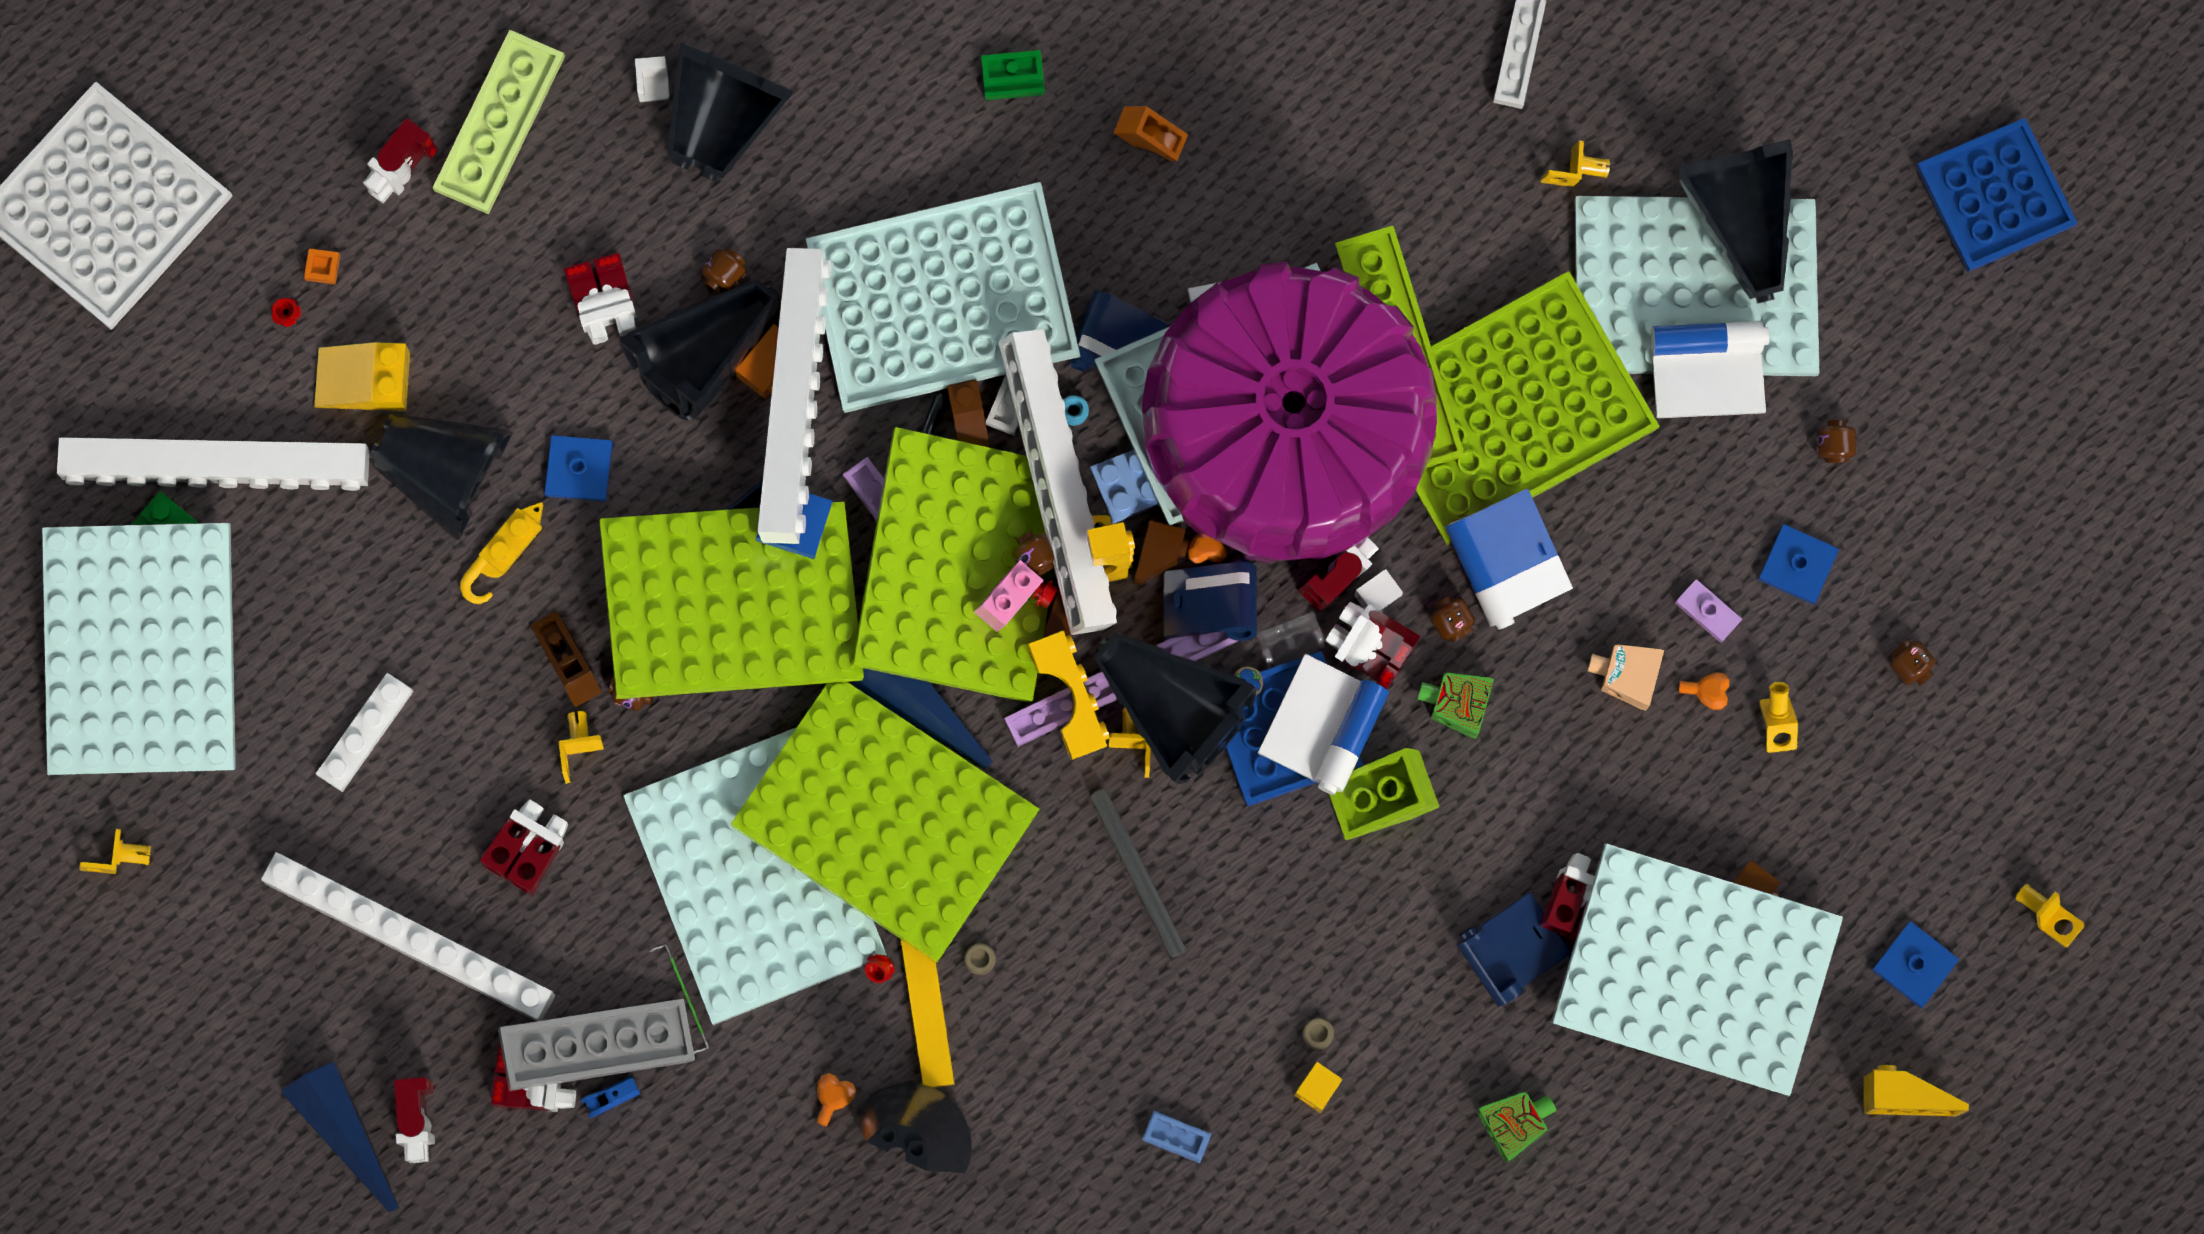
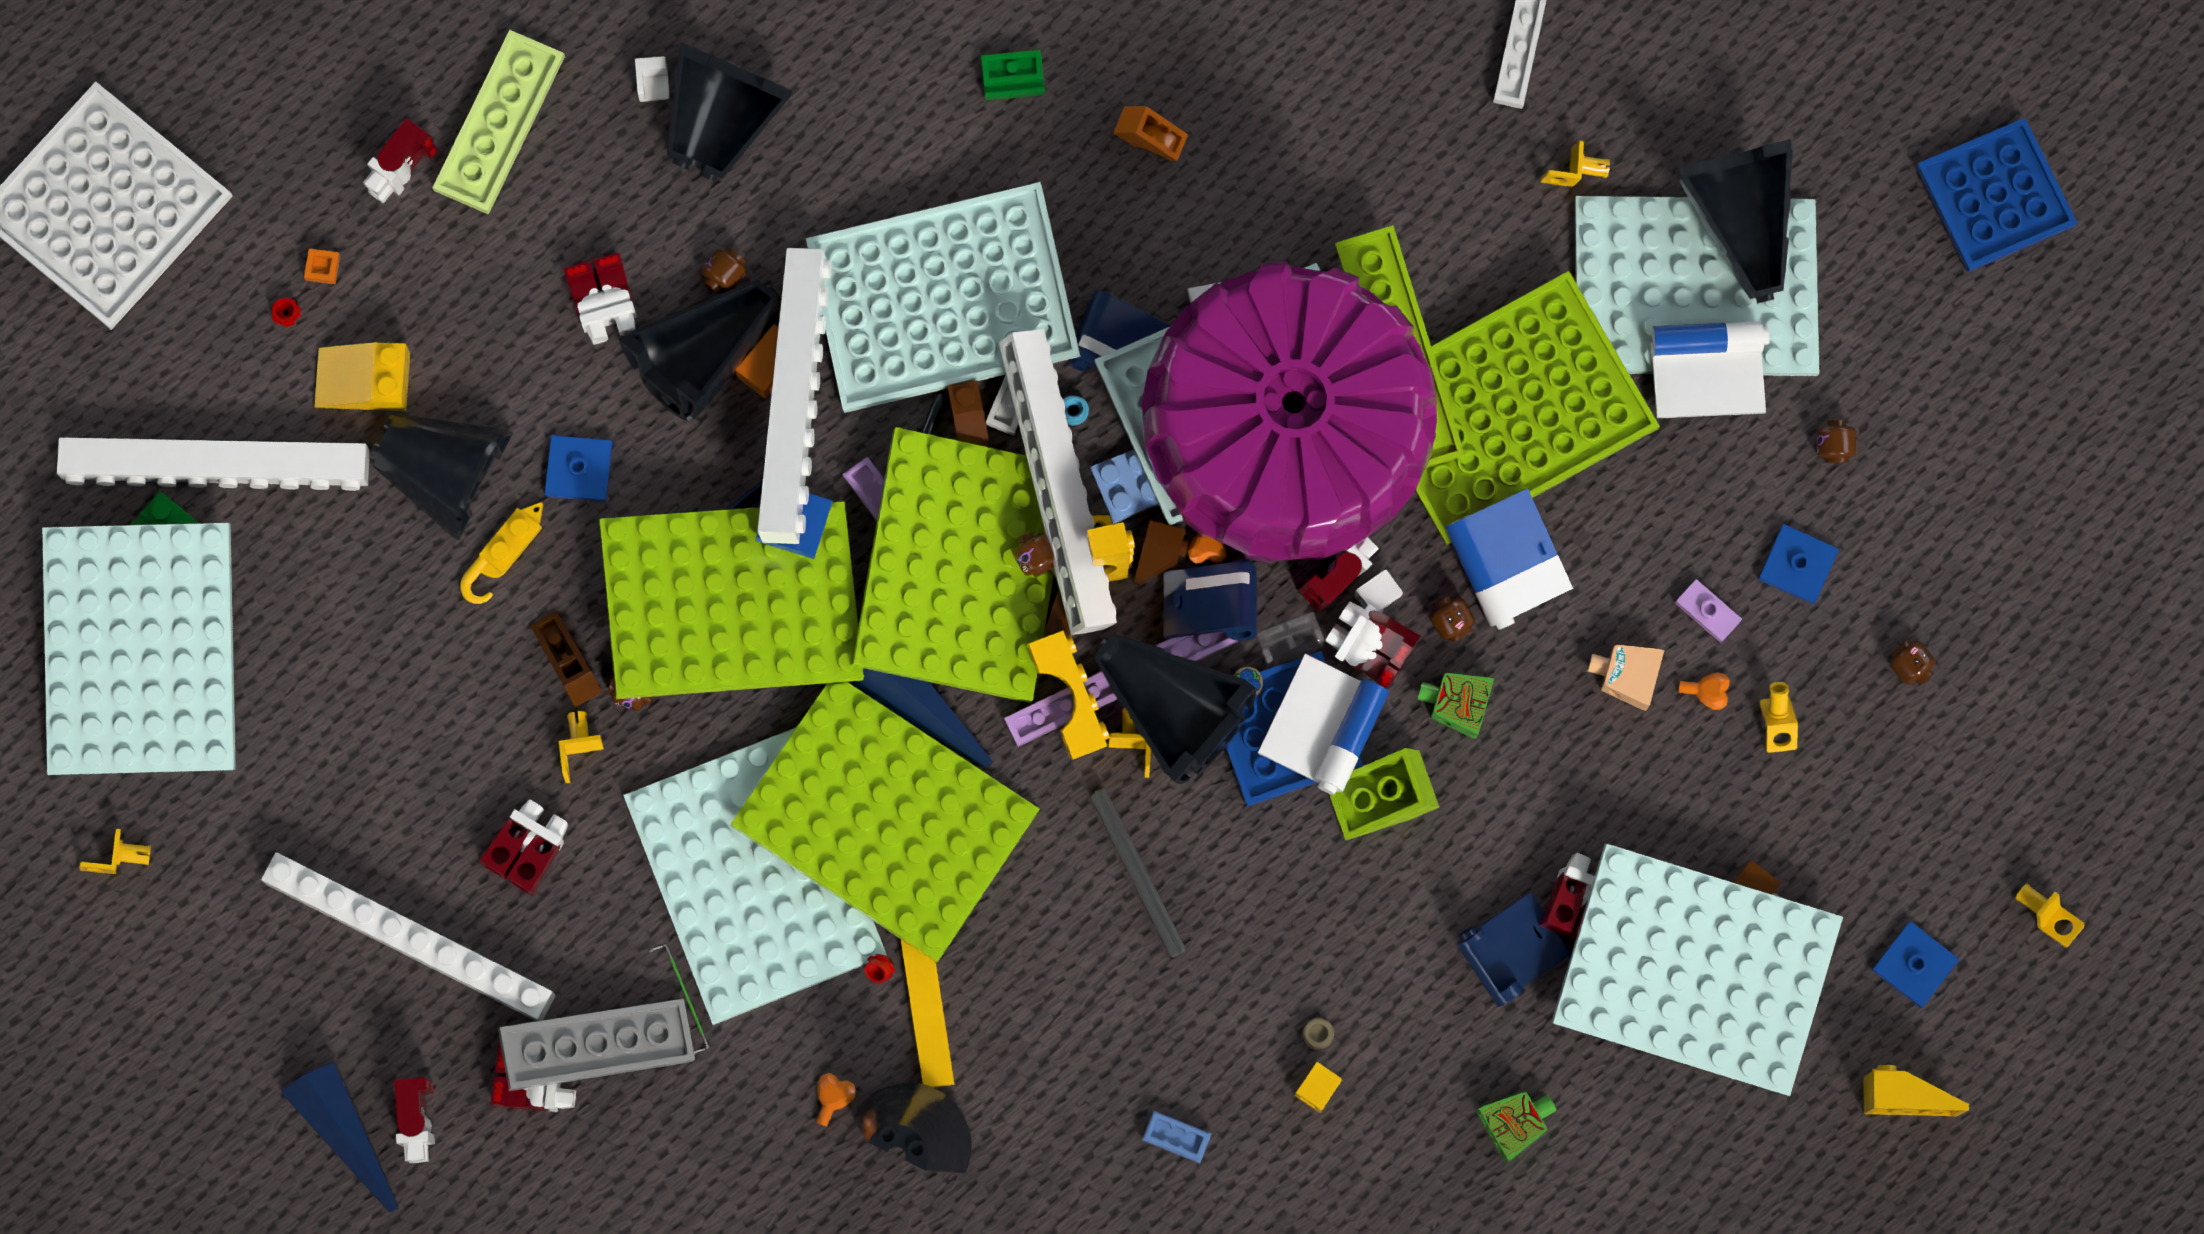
white plate [316,673,414,792] -> none
blue bar [581,1075,640,1118] -> none
dark tan tile [965,943,996,975] -> none
bright pink brick [974,560,1044,632] -> none
red plate [1032,580,1058,609] -> none

